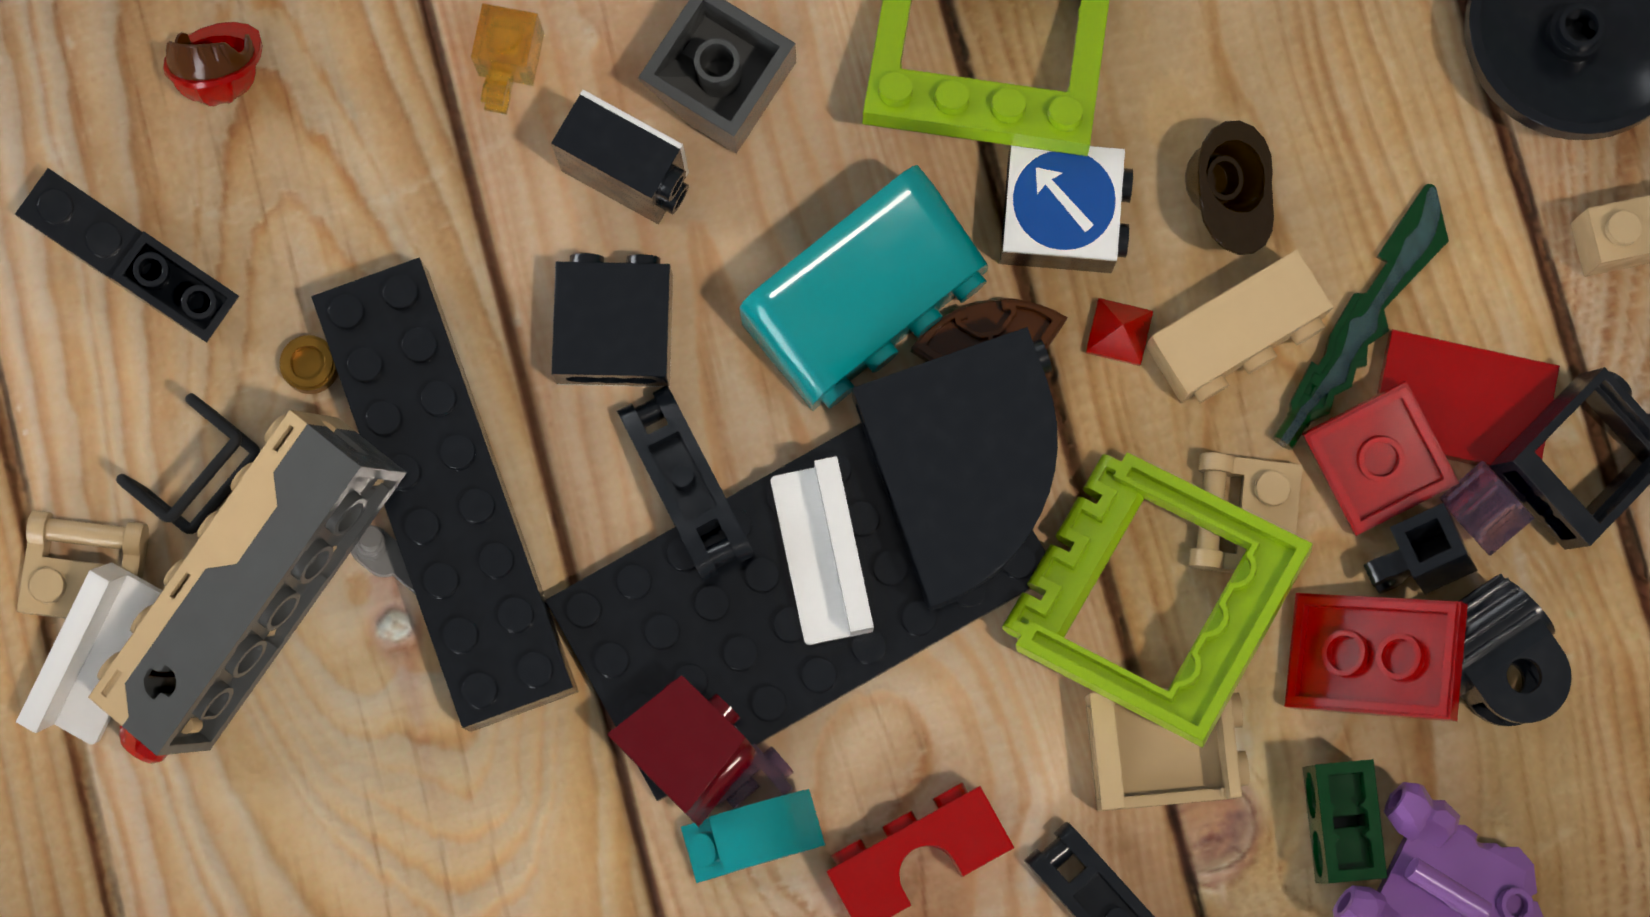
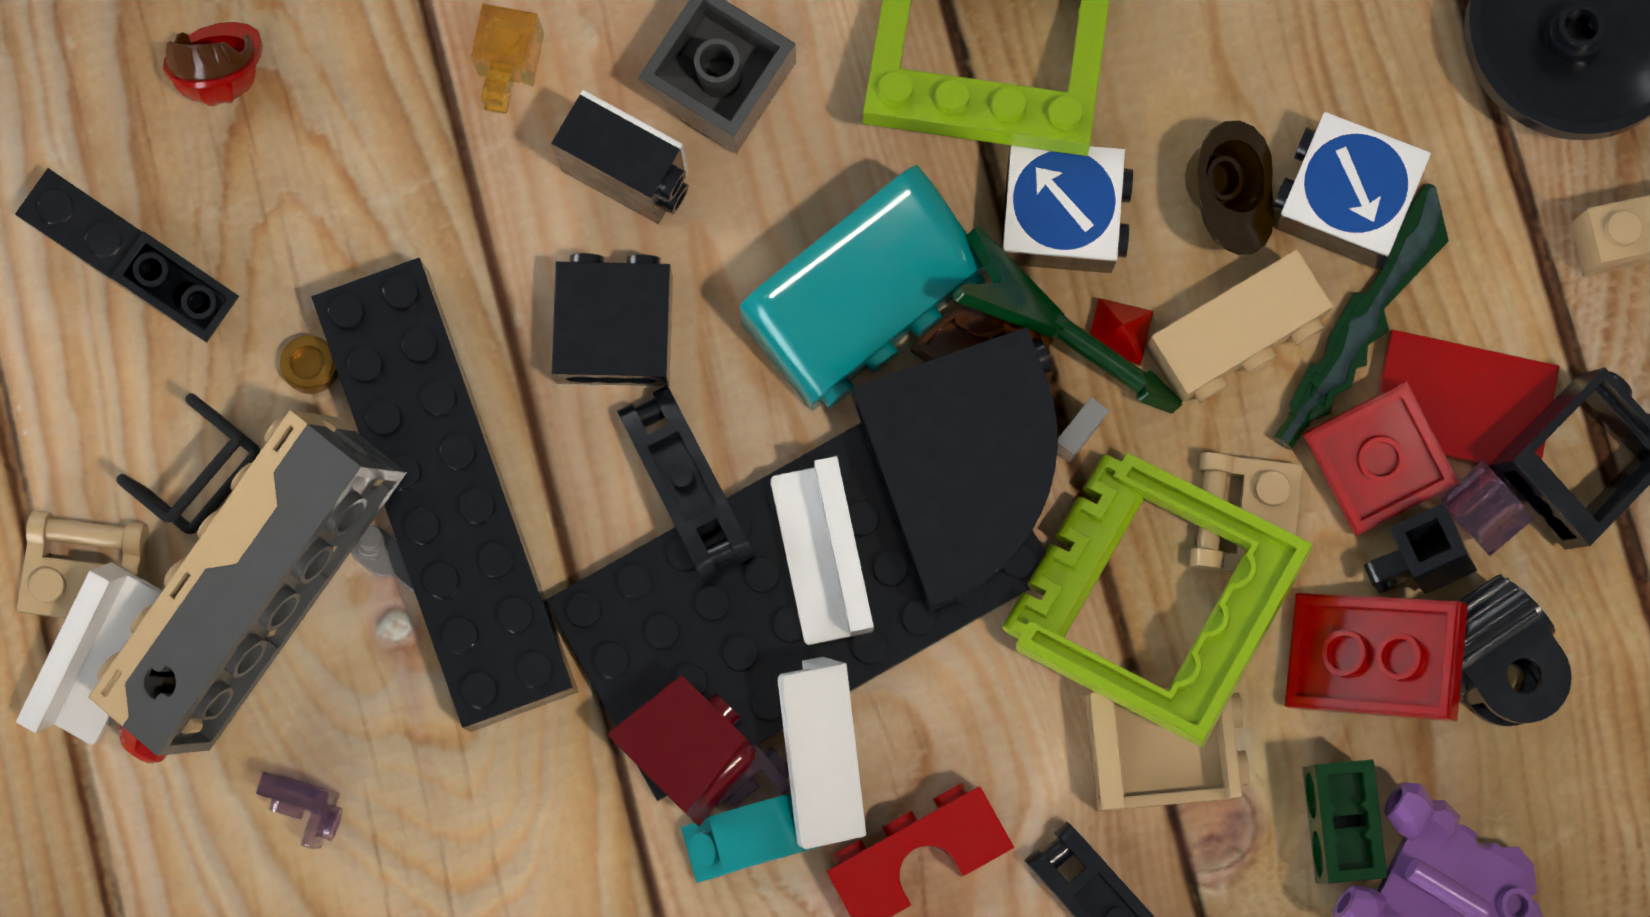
none -> bracket [256,771,343,849]
none -> white panel [778,657,866,849]
none -> dark green piece [952,226,1183,414]
none -> light grey tile [1057,397,1109,464]
none -> piece [1273,112,1431,271]

